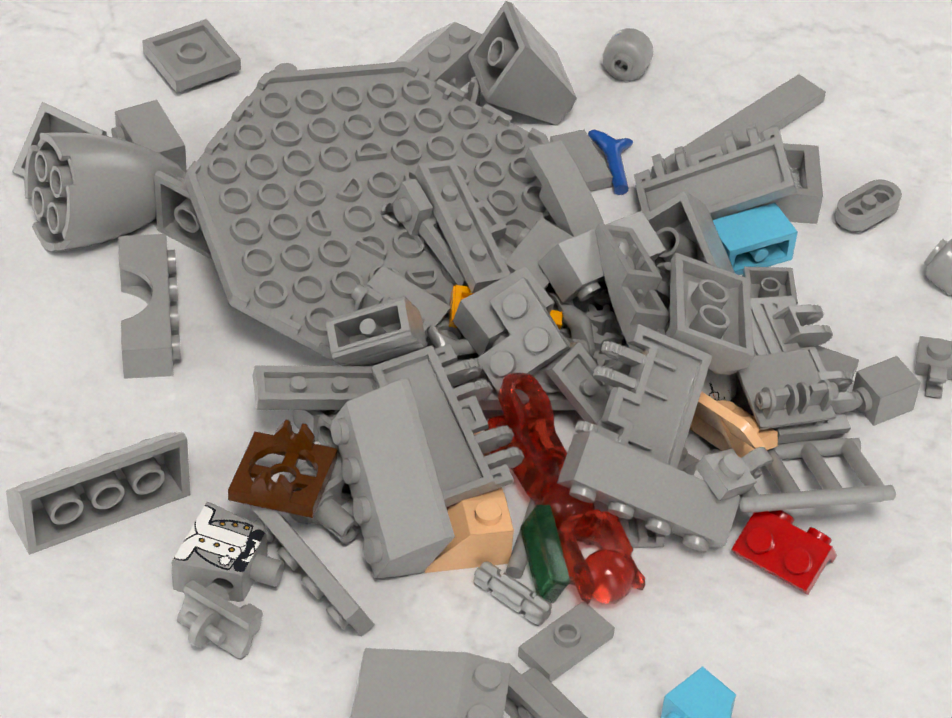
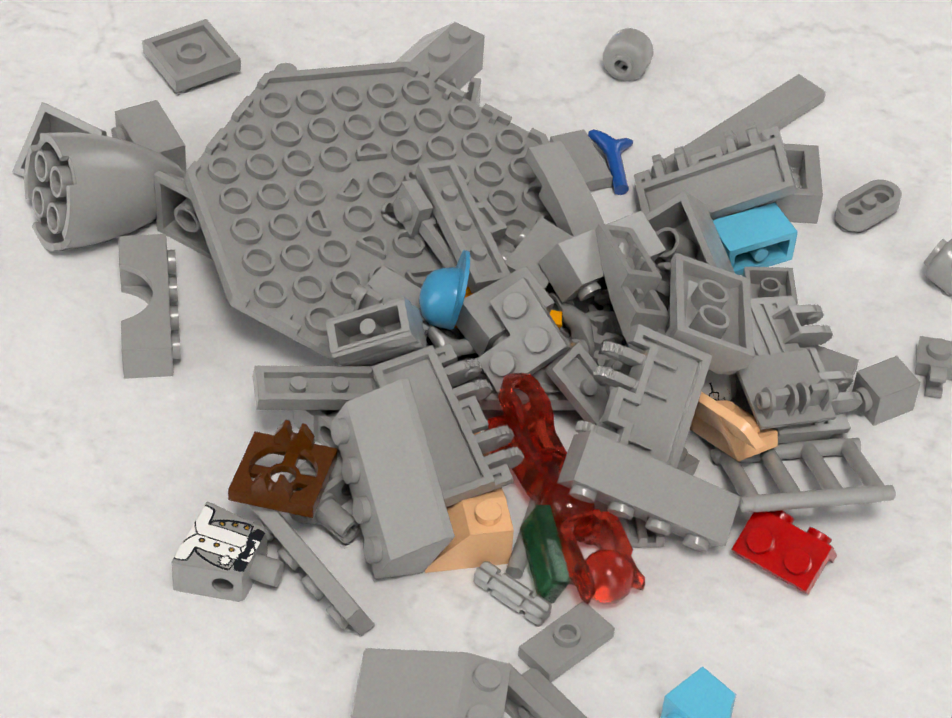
light grey slope [6,432,190,555] -> none
light grey hips [177,580,263,660] -> none
light grey slope [468,1,577,125] -> none
light grey plate [695,447,774,501] -> none
none -> dark azure cap [419,250,470,330]

